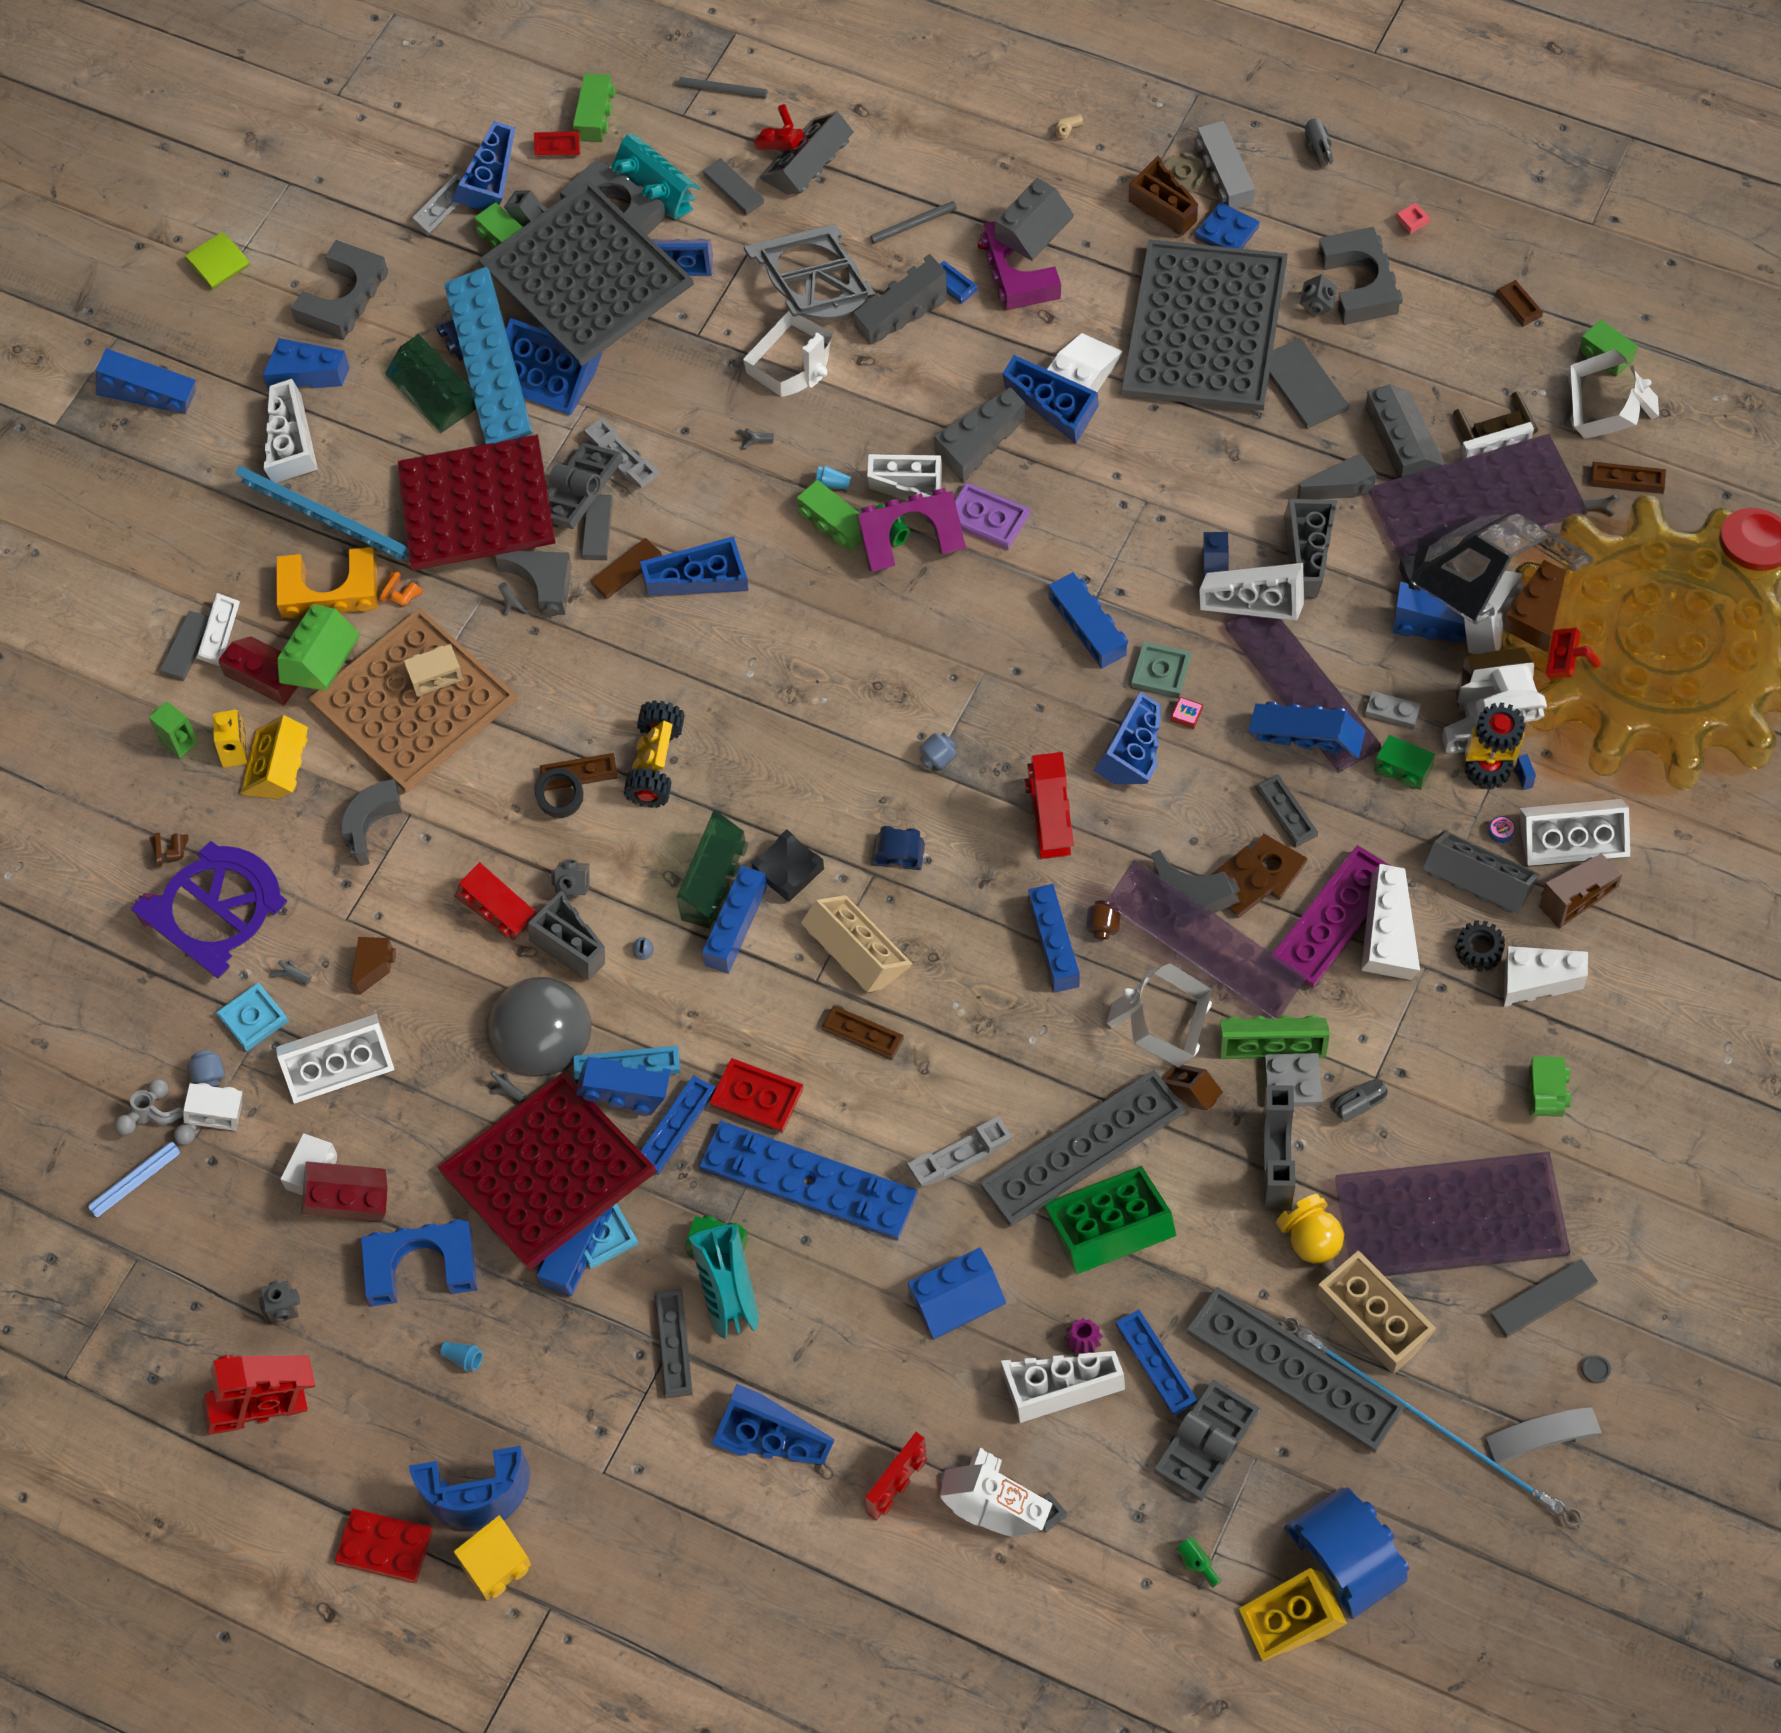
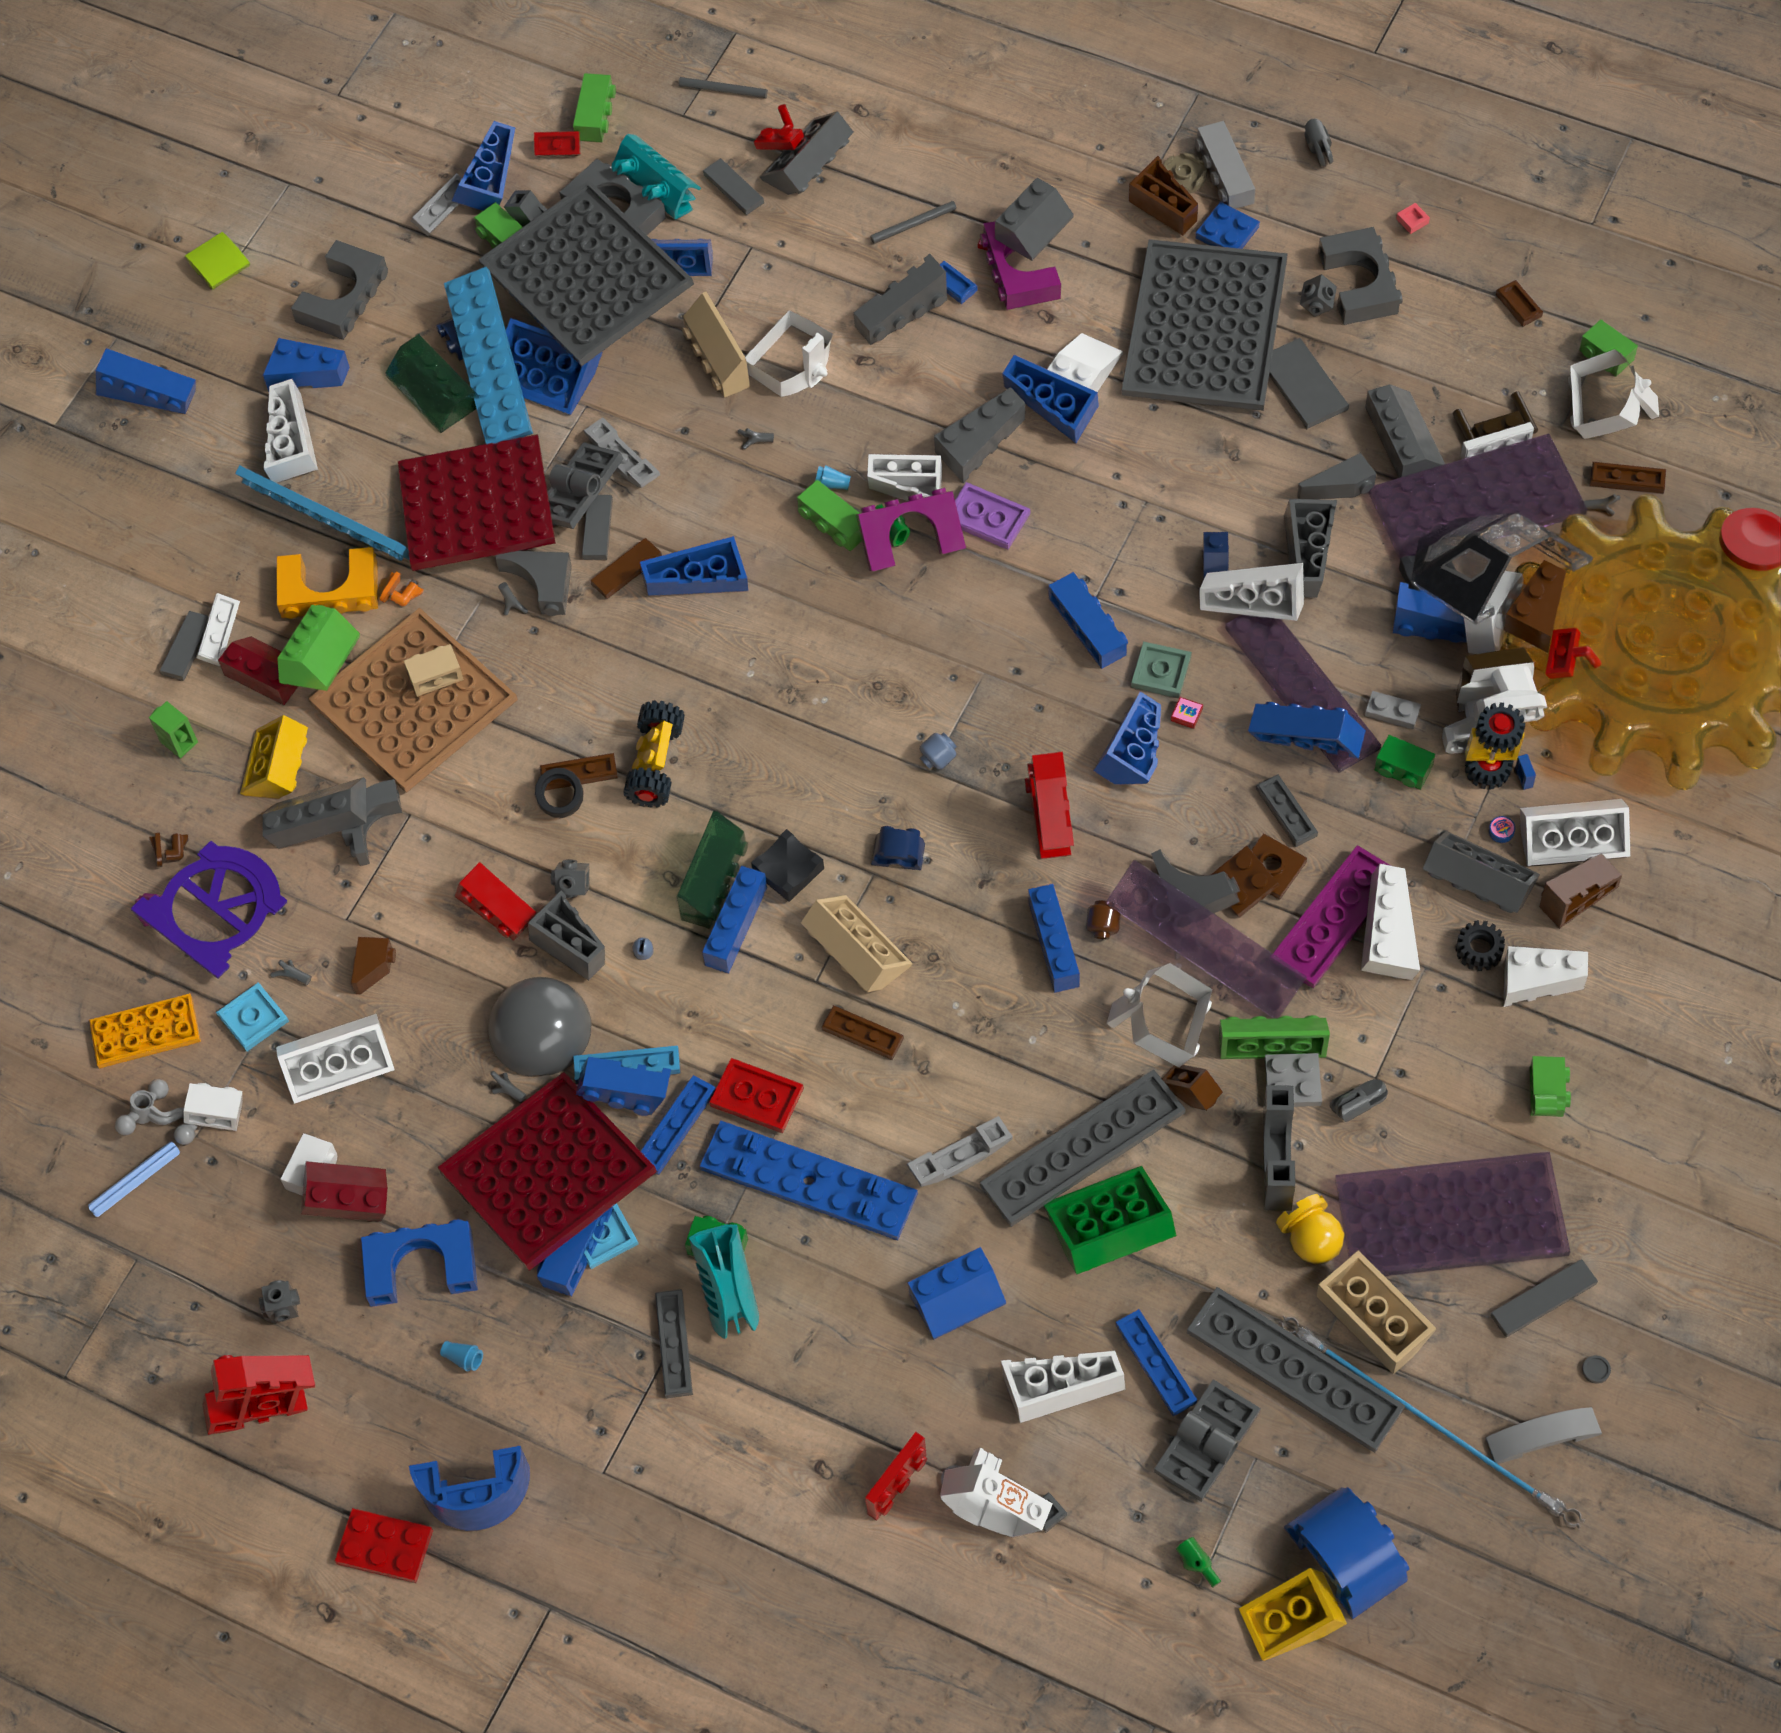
sand blue head [187,1050,225,1087] -> none
yellow torso [213,710,248,768] -> none
yellow slope [454,1515,531,1601] -> none
blue wedge [712,1383,835,1464] -> none
dark grey window [744,224,875,319] -> none
tan arm [1055,114,1083,139] -> none
magenta piece [1064,1318,1103,1354] -> none
none -> light orange tile [89,993,201,1069]
none -> dark grey slope [263,777,367,849]
none -> tan slope [682,292,750,398]

